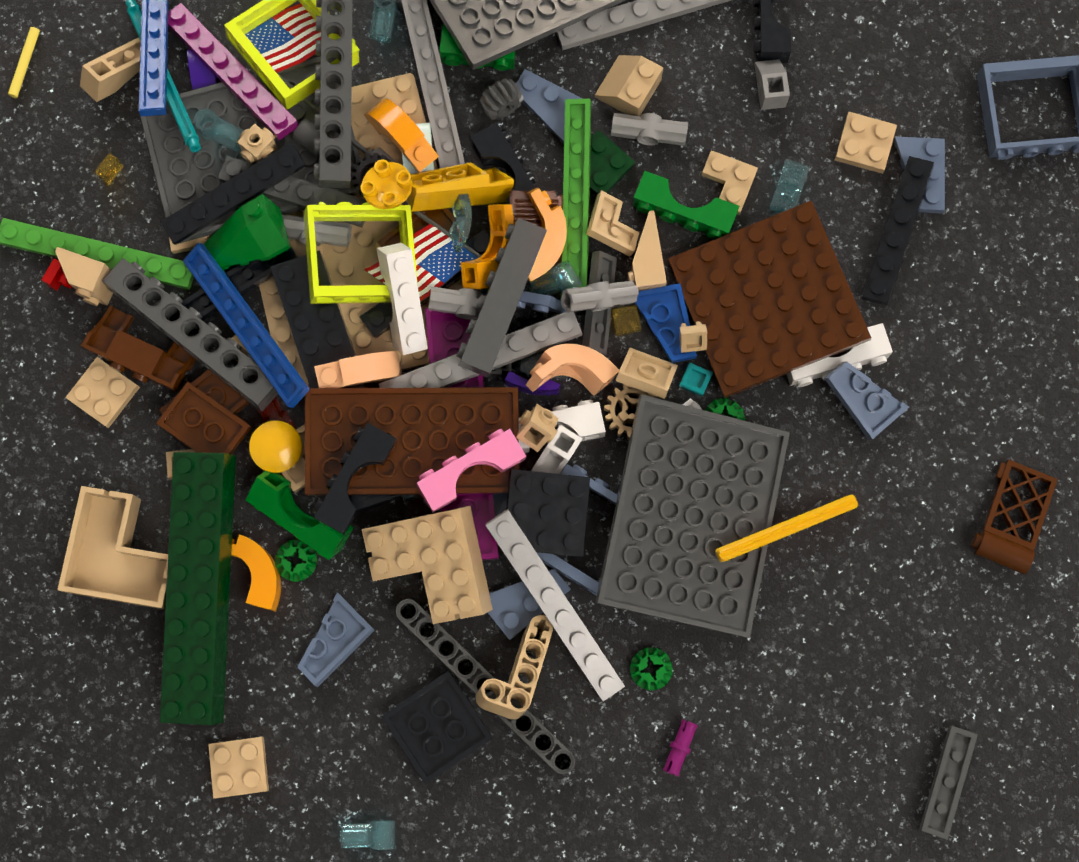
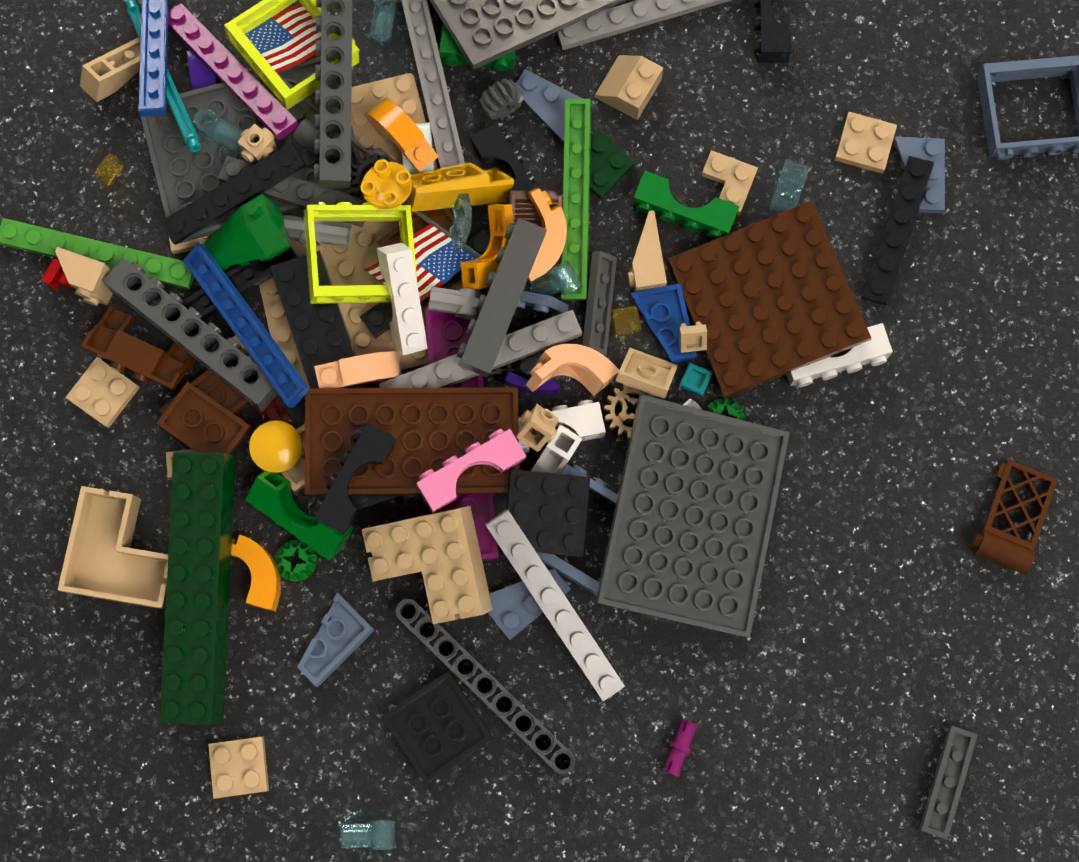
light yellow bar [8,27,40,98] -> none
tan beam [476,615,553,719] -> none
light grey piece [561,281,639,313] -> none
tan plate [586,190,639,257] -> none
light grey piece [611,113,688,146] -> none
green gear [630,648,673,691] -> none
yellow axle [715,495,858,562] -> none
light grey slope [754,59,790,110] -> none
sand blue wing [824,362,909,439] -> none

